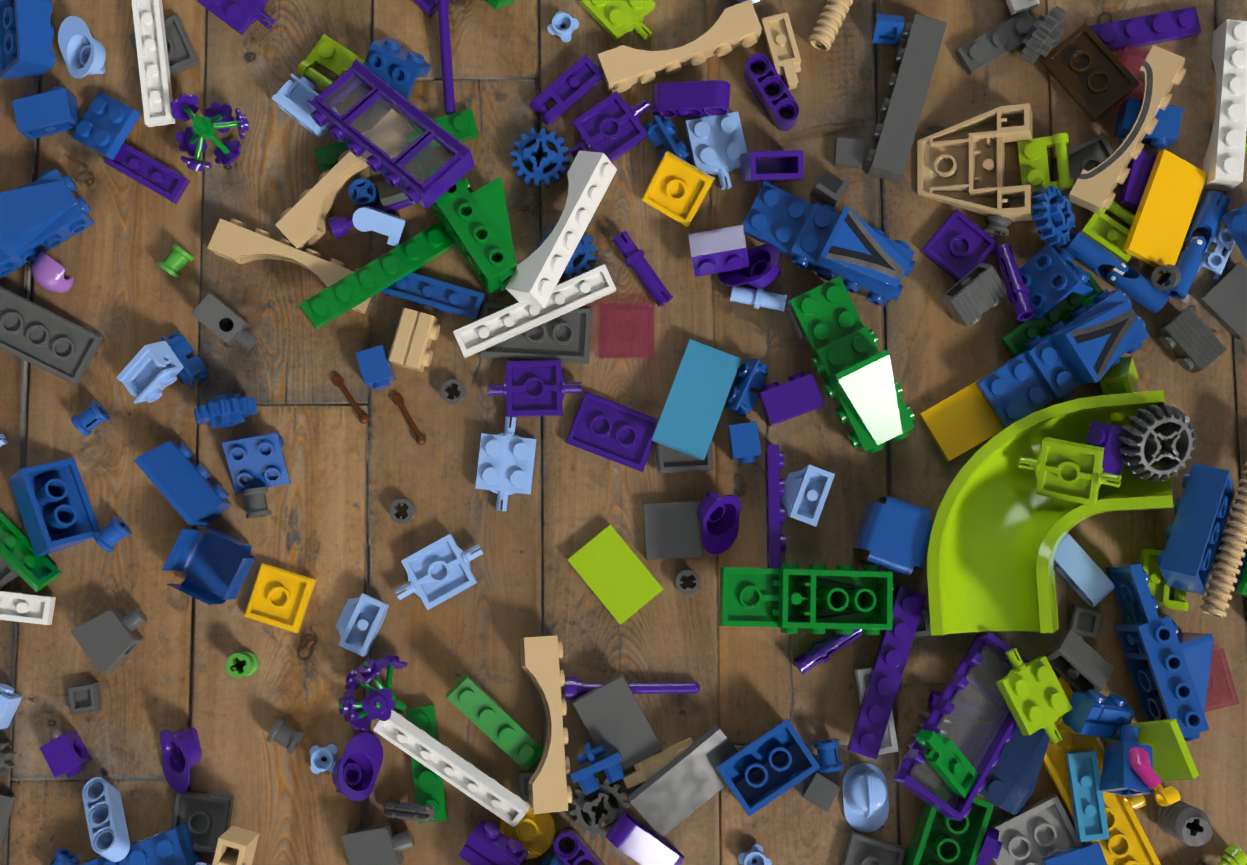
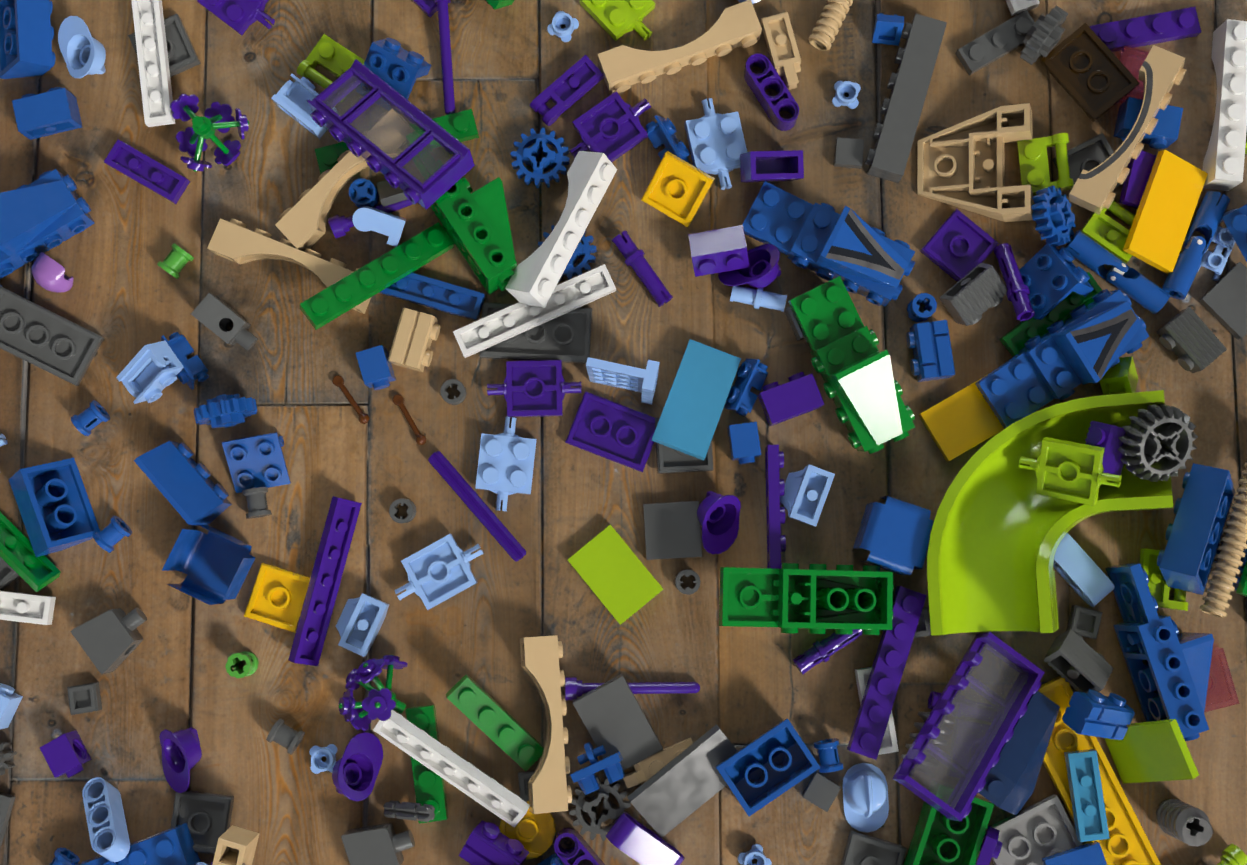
blue plate [71,92,141,160] -> none
clear pink tile [599,303,654,359] -> none
dark purple beam [652,80,730,117] -> none
dark grey panel [810,170,852,207] -> none
green hinge [916,728,979,799] -> none
dark grey bush [984,216,1012,236] -> none
lime plate [996,648,1073,744] -> none
blue torso [1099,725,1181,809] -> none
dark grey bush [1151,264,1181,291] -> none
none -> dark purple plate [288,496,362,666]
none -> dark purple axle [428,451,526,562]
none -> light blue fence [586,357,660,405]
none -> light blue plate [832,81,861,109]
none -> blue brick [906,320,955,382]
none -> blue bush [907,293,937,322]

